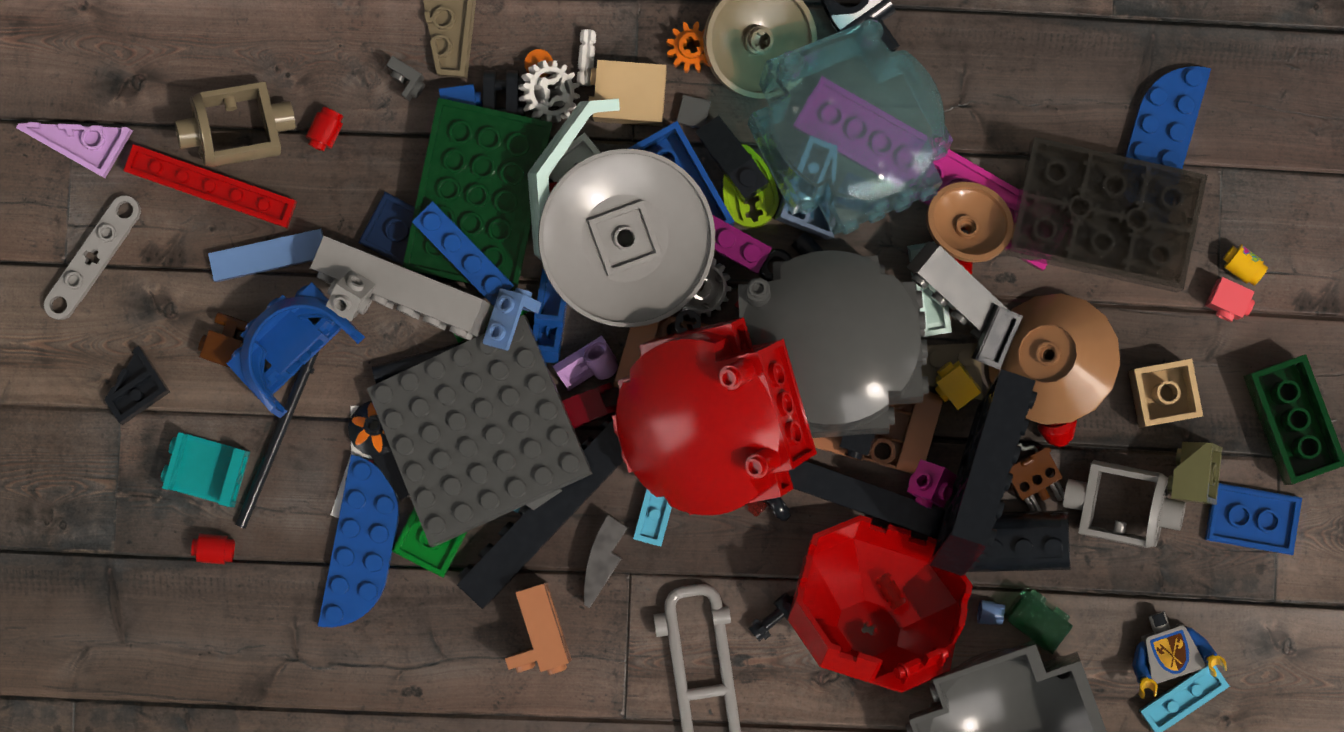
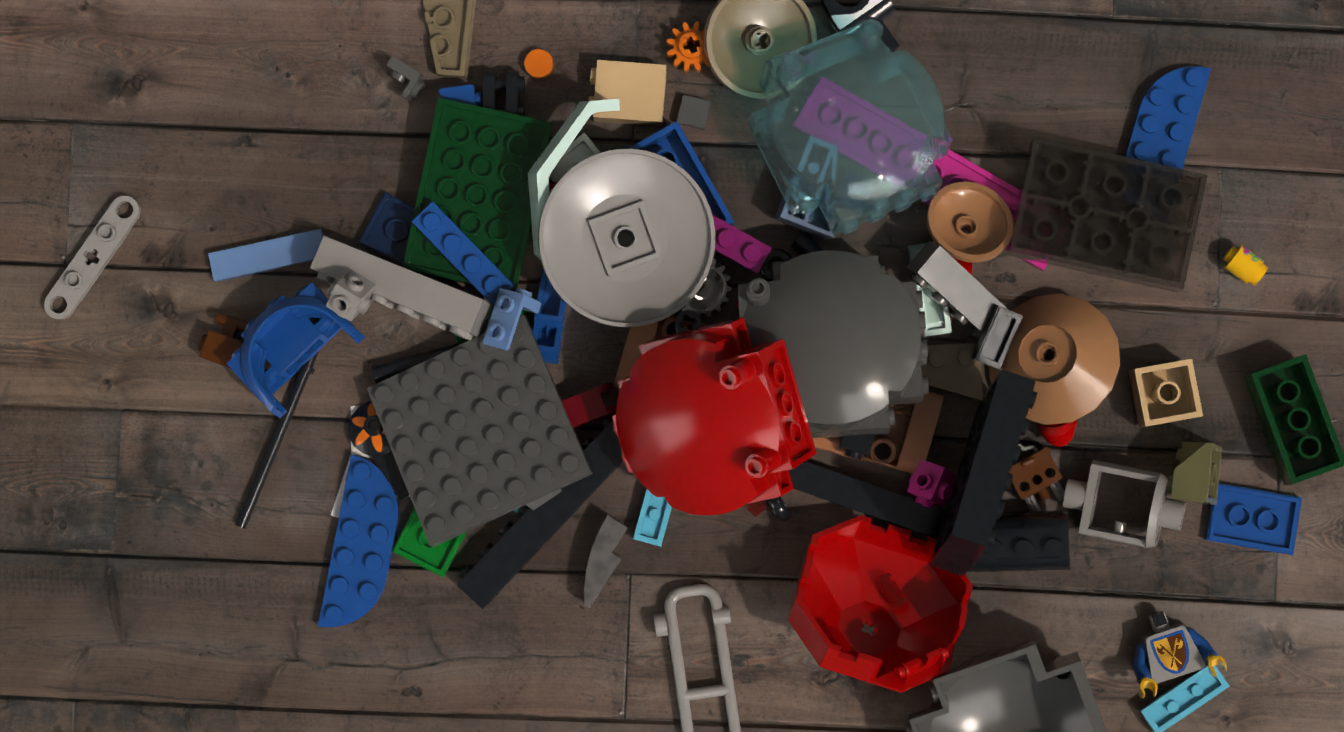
lavender wing [16,122,133,178] -> none
black wing [104,346,170,425] -> none
red plate [123,144,297,229] -> none
teal panel [160,432,250,507] -> none
dark tan piece [174,82,296,167] -> none
red brick [191,533,235,565] -> none
red brick [305,107,344,152] -> none
nougat brick [505,582,572,675] -> none
white gear [518,60,580,123] -> none
lavender plate [553,335,618,391] -> none
white axle [577,29,596,86] -> none
black slope [695,115,769,203] -> none
lime piece [723,145,779,228] -> none
black bar [748,593,794,642] -> none
yellow brick [935,360,981,410] -> none
medium blue hose [977,600,1005,625] -> none
clear green brick [1004,589,1073,654] -> none
coral brick [1205,277,1255,322] -> none

